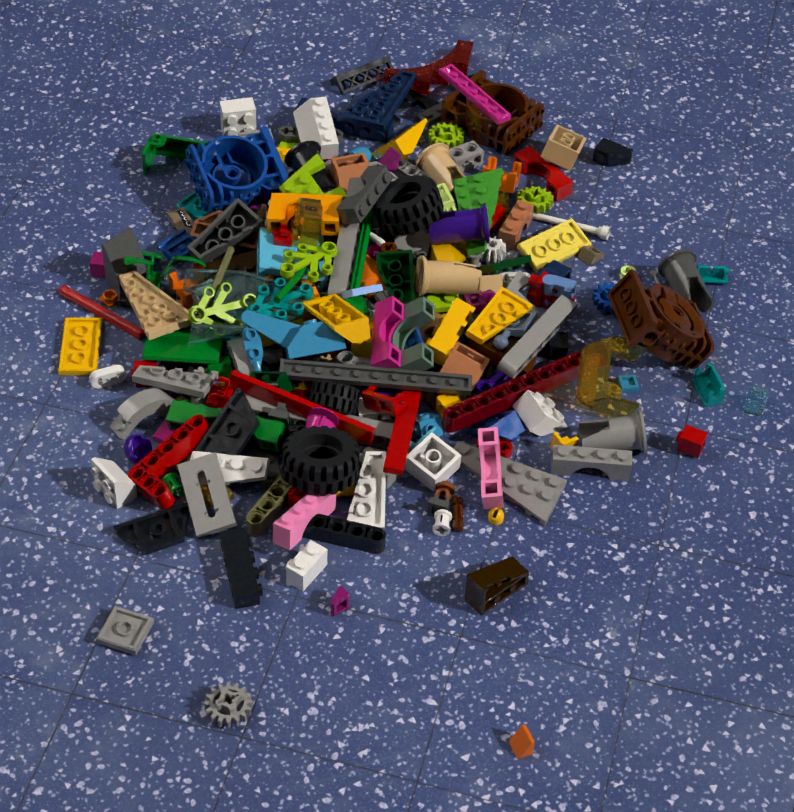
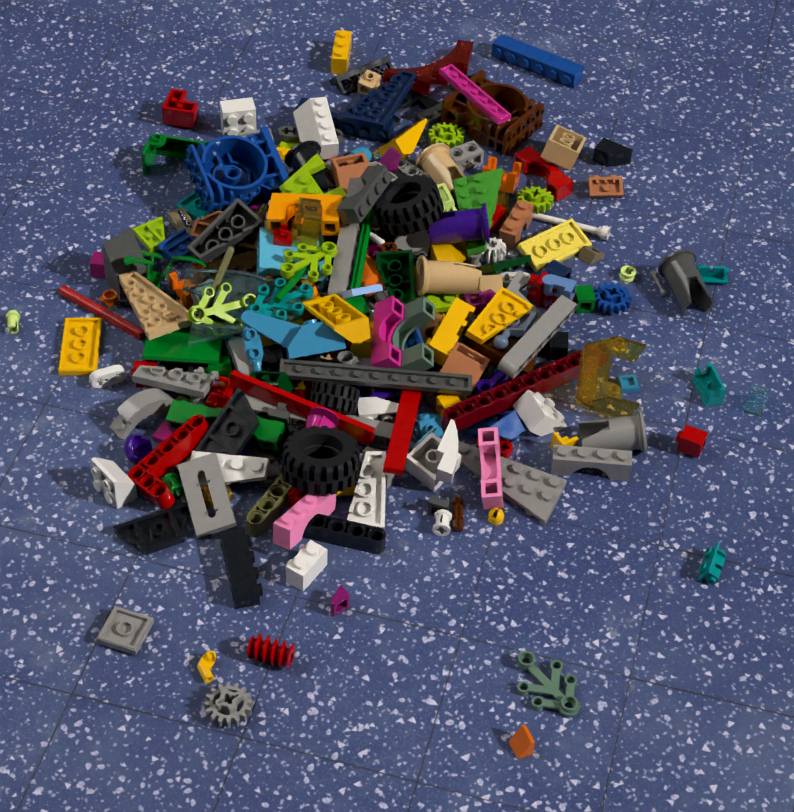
red hinge [361,385,408,417] -> none
dark orange plate [435,481,455,501] -> none
dark brown wedge [465,556,529,616] -> none
reddish brown brick [607,269,714,369] -> none
none -> yellowish green pin [5,310,20,334]
none -> lime wing [132,216,165,252]
none -> red brick [162,88,199,129]
none -> yellow arm [197,651,217,683]
none -> red piece [246,633,295,669]
none -> yellow brick [331,30,352,75]
none -> tan brick [357,69,382,96]
none -> white slope [435,419,459,485]
none -> blue brick [491,34,584,88]
none -> sand green plant [517,651,580,717]
none -> green brick [575,285,596,314]
none -> nougat bracket [586,175,624,198]
none -> teal hinge [697,542,726,585]

